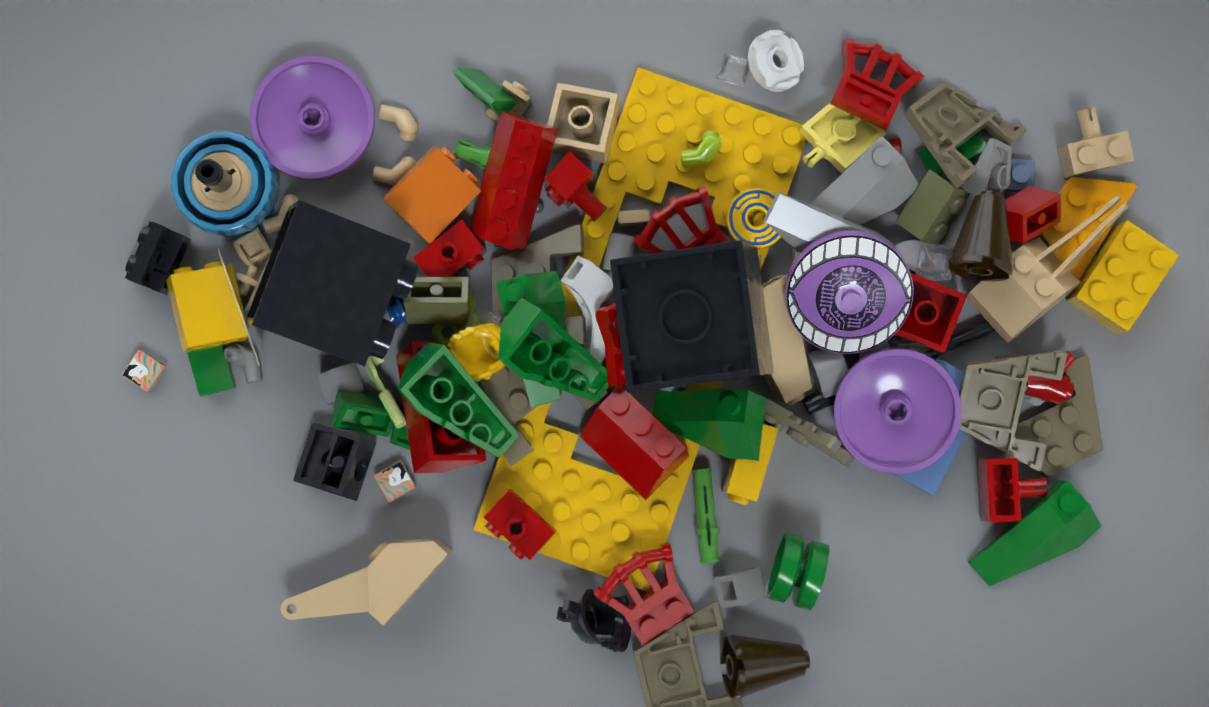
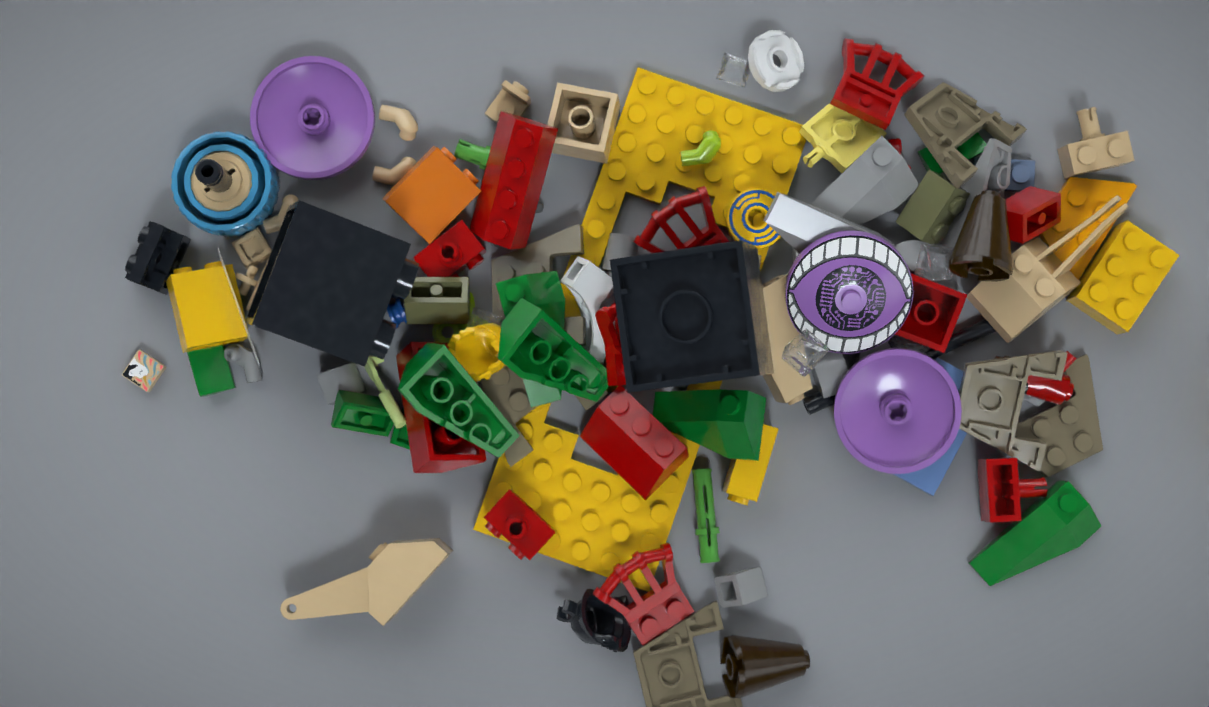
black brick [293,422,377,501] -> none
tile [374,460,416,503] -> none
green slope [453,68,517,116] -> none
red brick [544,151,607,222] -> none
tan tile [618,209,650,228] -> none
dark tan wing [761,395,855,468] -> none
green wheel [767,532,830,611] -> none
none -> clear slope [782,328,829,377]

